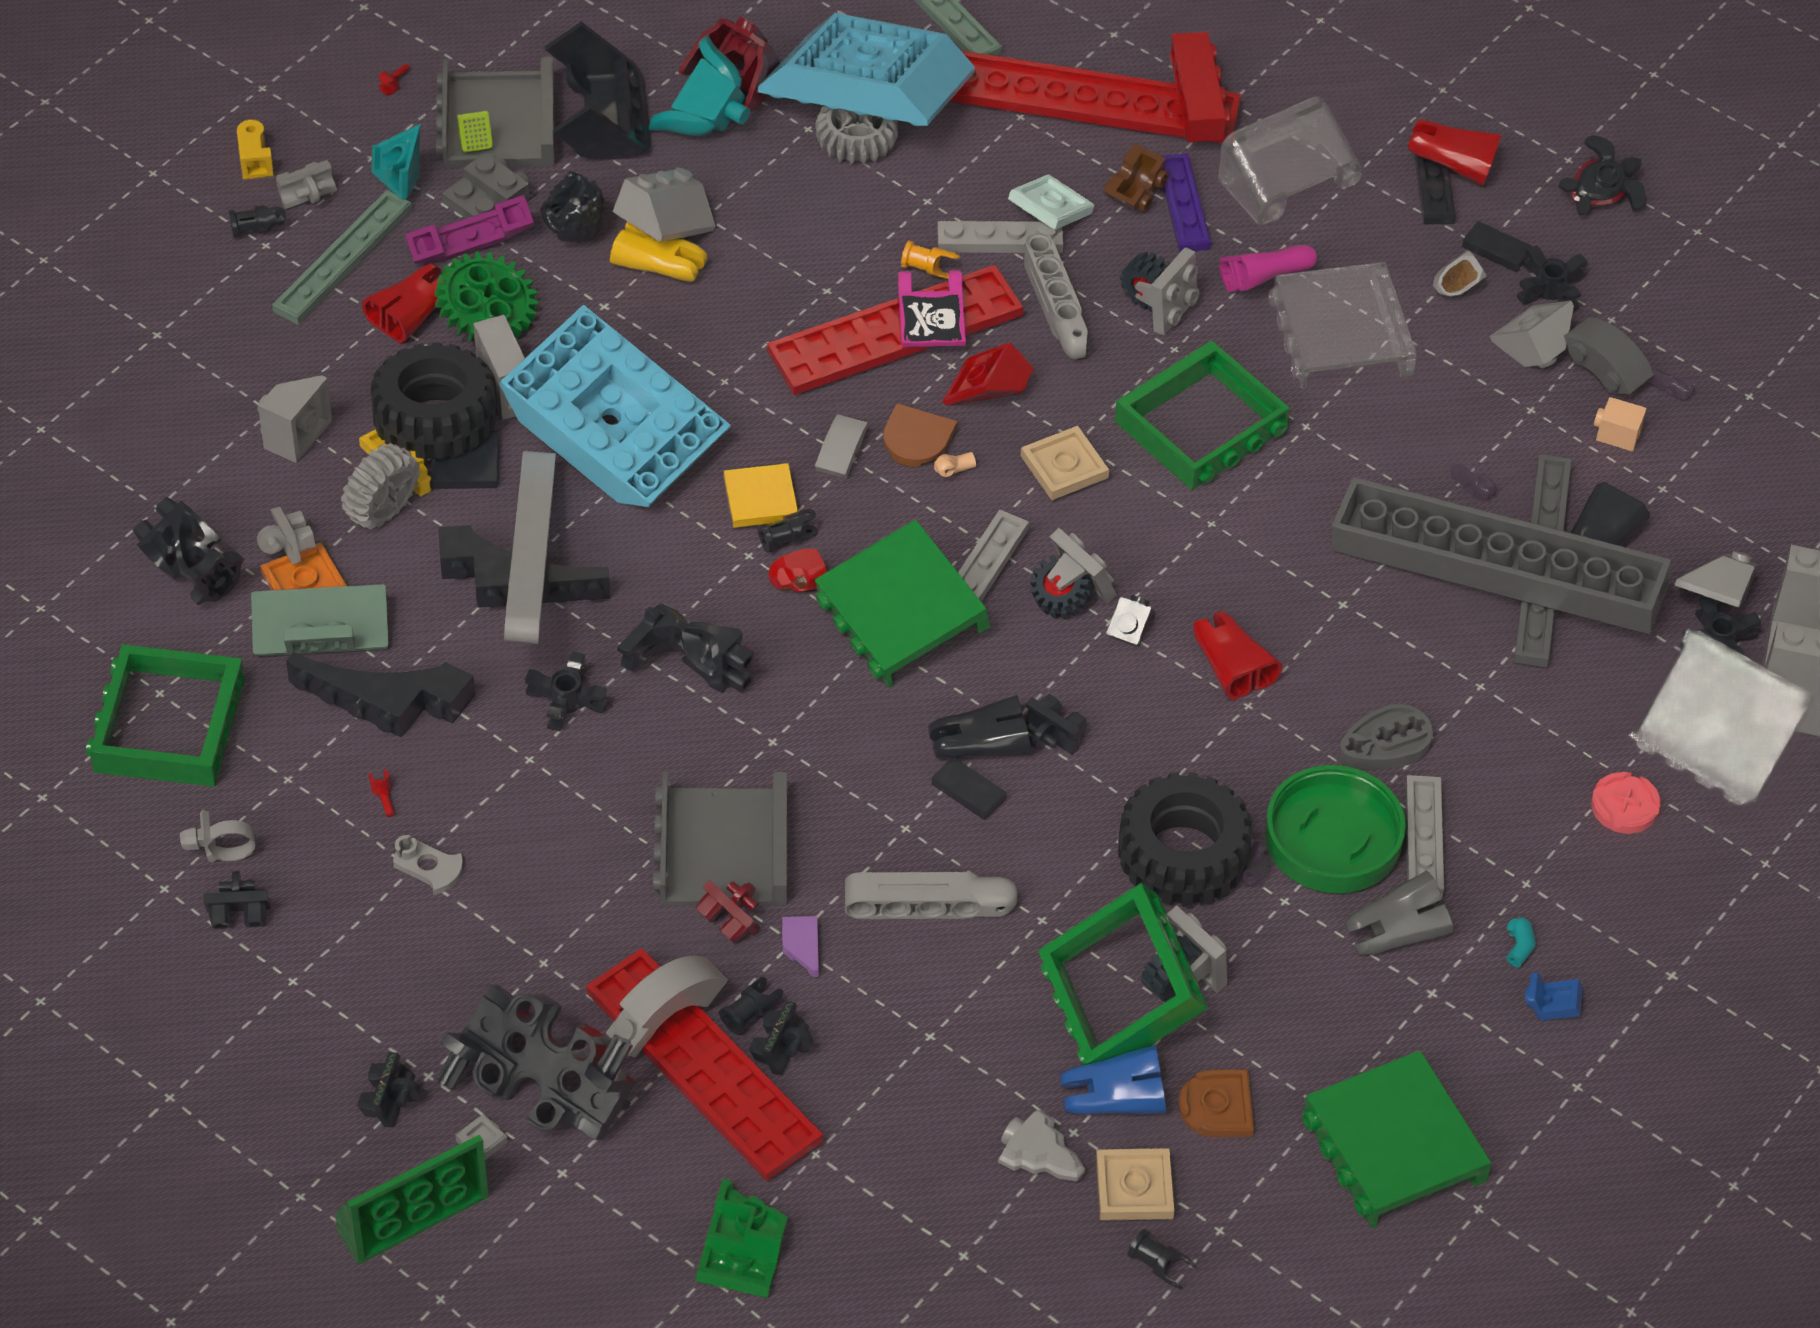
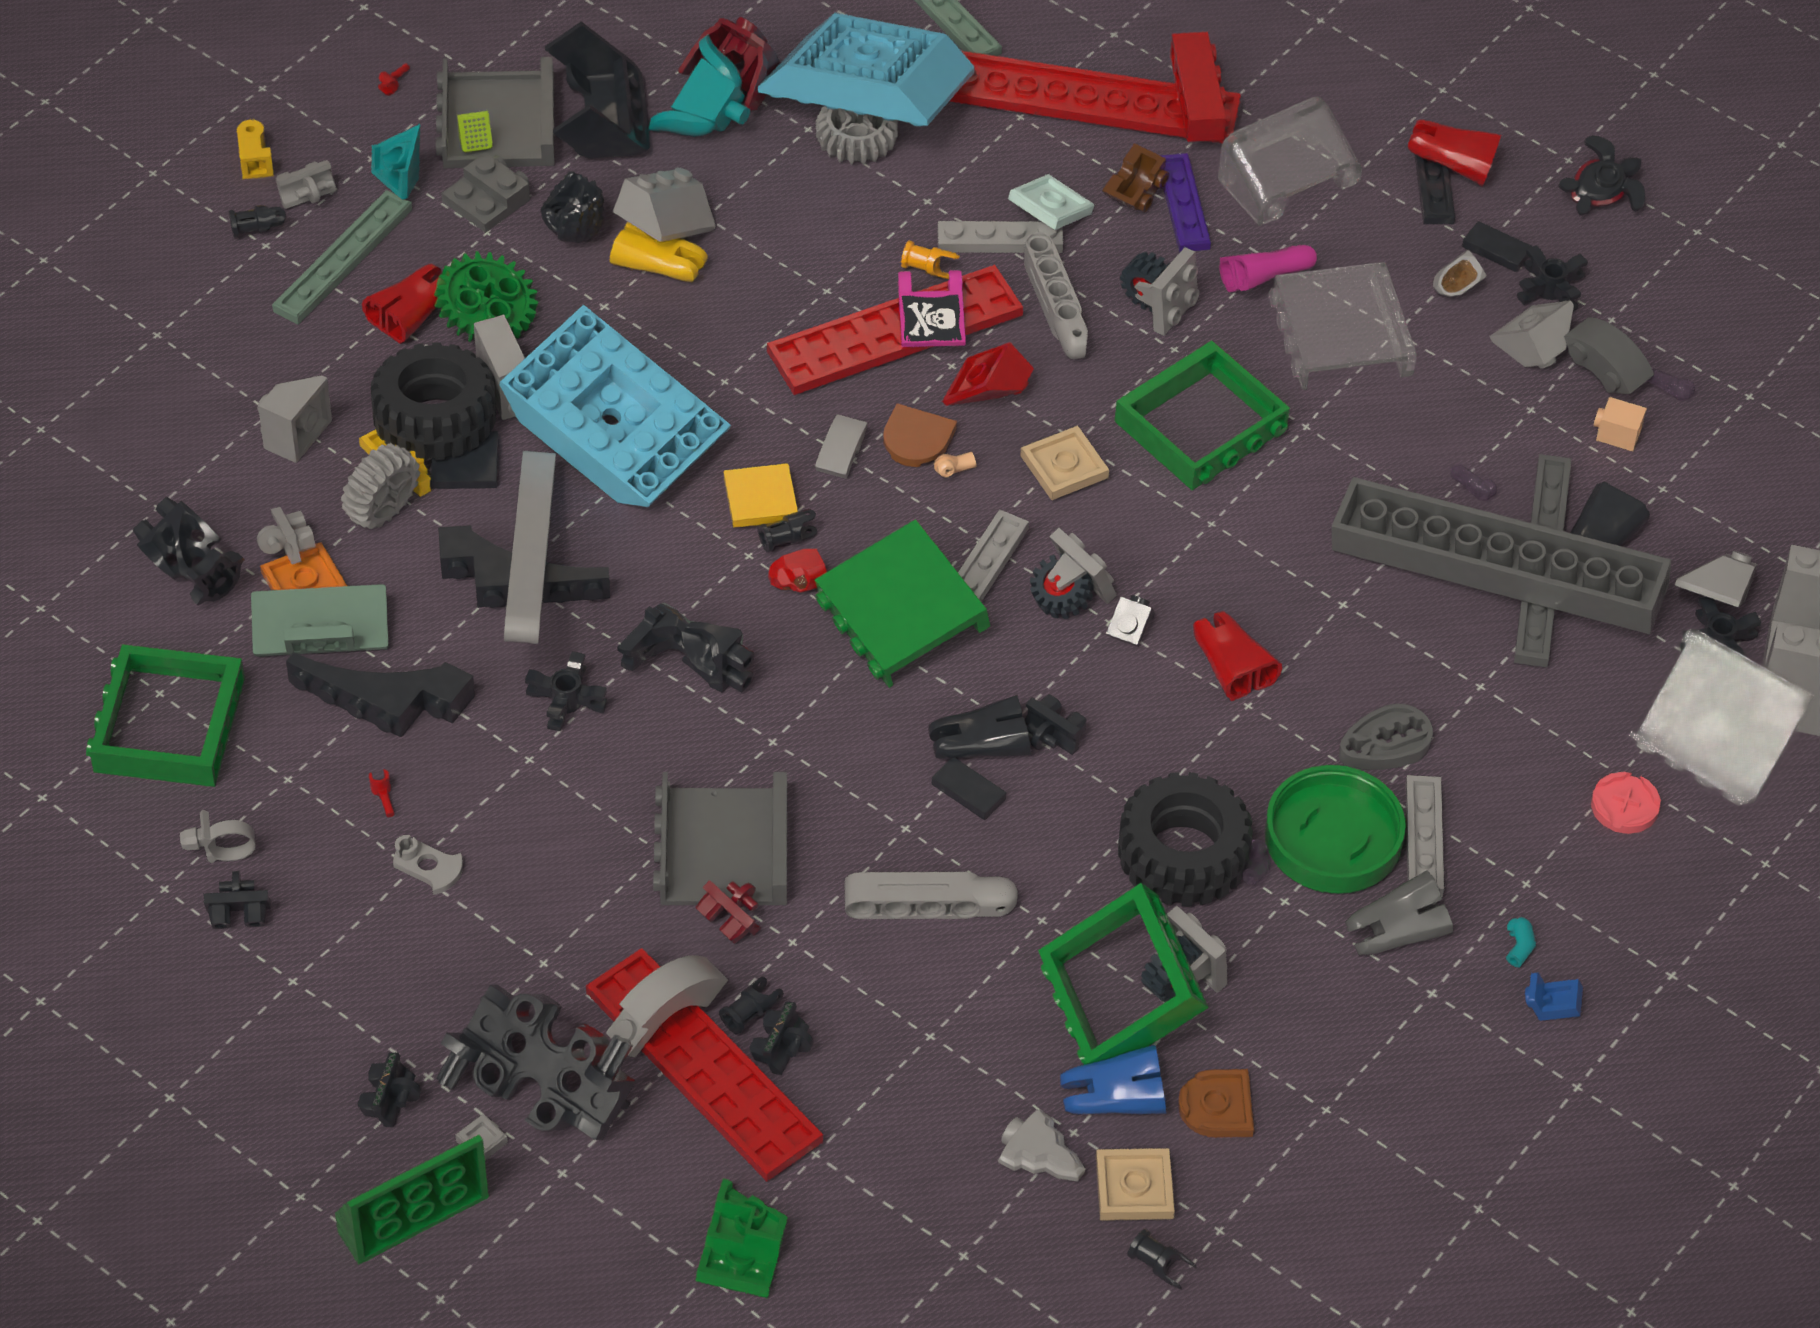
magenta slope [405,195,534,264] -> none
medium lavender tile [782,916,819,977] -> none
green panel [1301,1050,1491,1228] -> none

